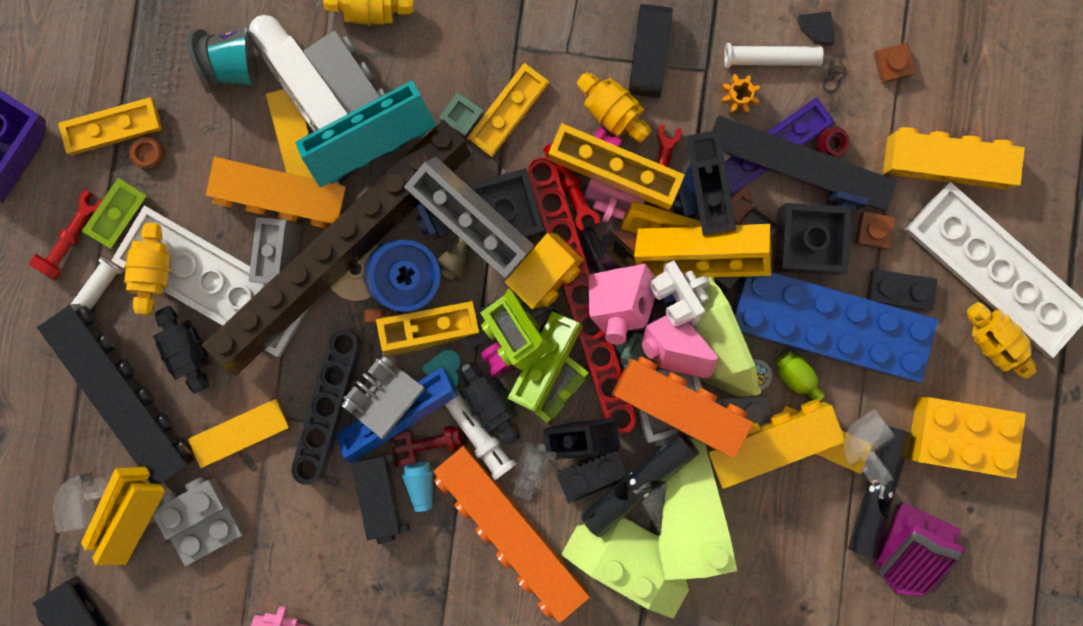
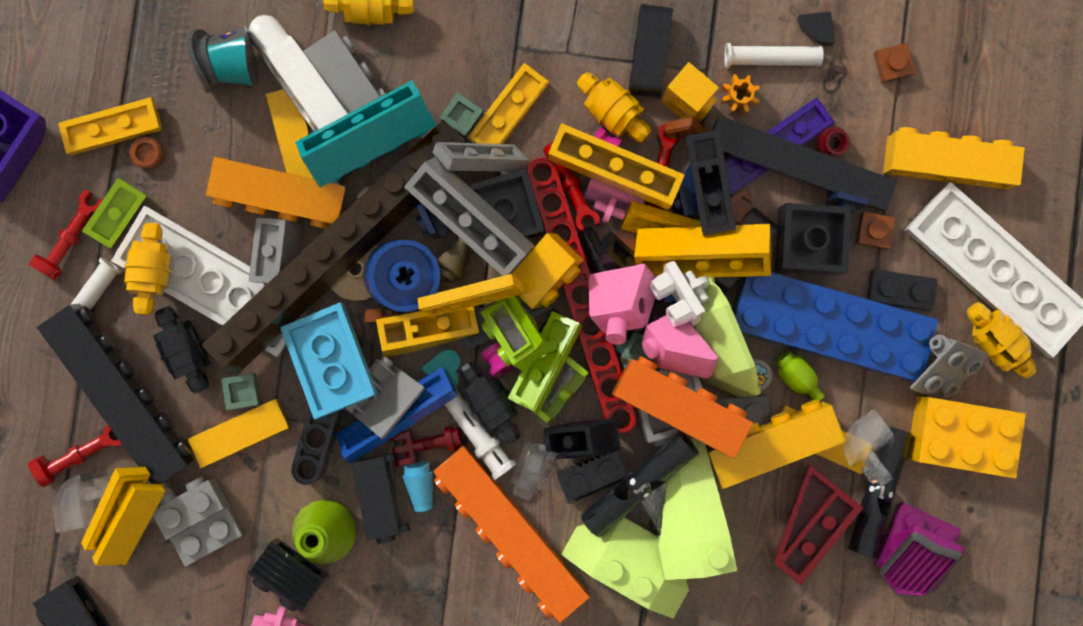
none -> red piece [27,425,122,488]
none -> sand green plate [221,373,261,410]
none -> black brick [248,538,328,612]
none -> medium azure plate [280,302,378,420]
none -> lime cone [291,499,357,565]
none -> yellow tile [417,274,524,317]
none -> light grey tile [432,142,531,172]
none -> yellow brick [661,62,719,122]
none -> dark orange tile [664,116,707,140]
none -> dark red wedge [772,465,863,585]
none -> light grey hinge [910,334,989,400]

